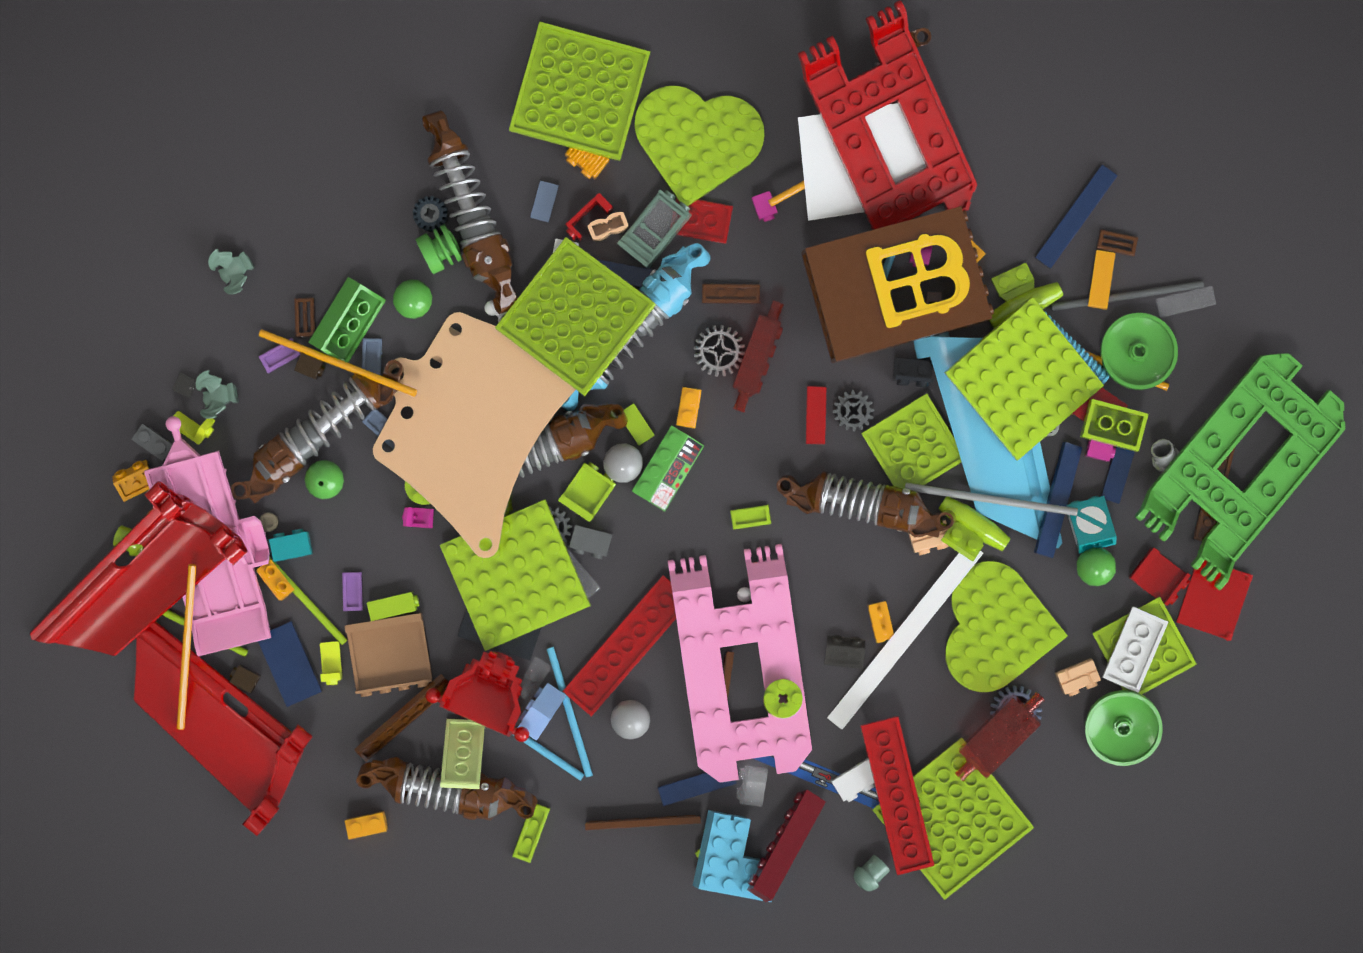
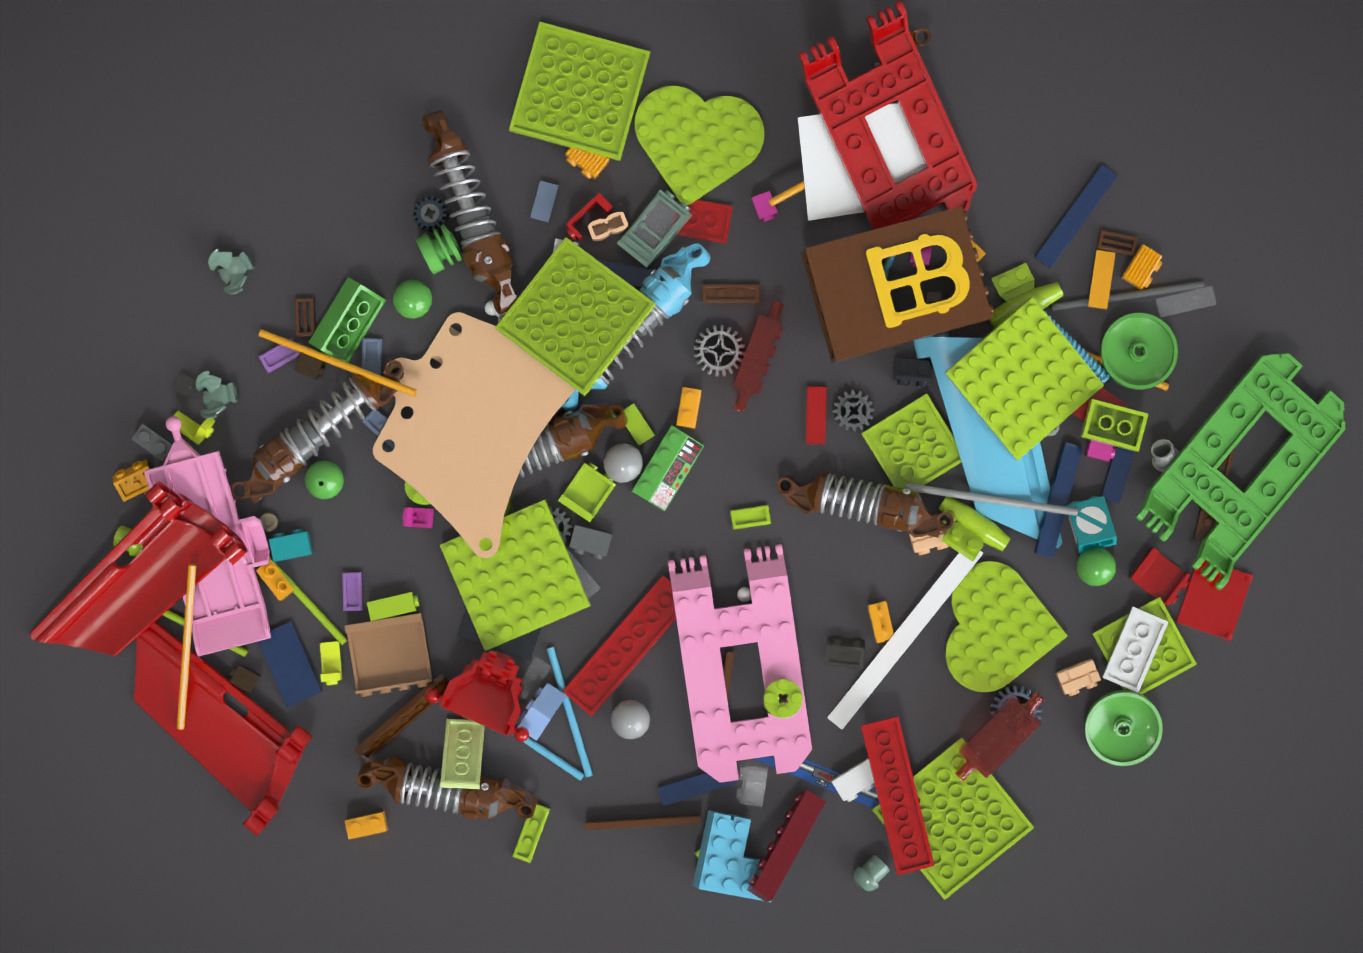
none -> light orange brick [1121,244,1163,290]

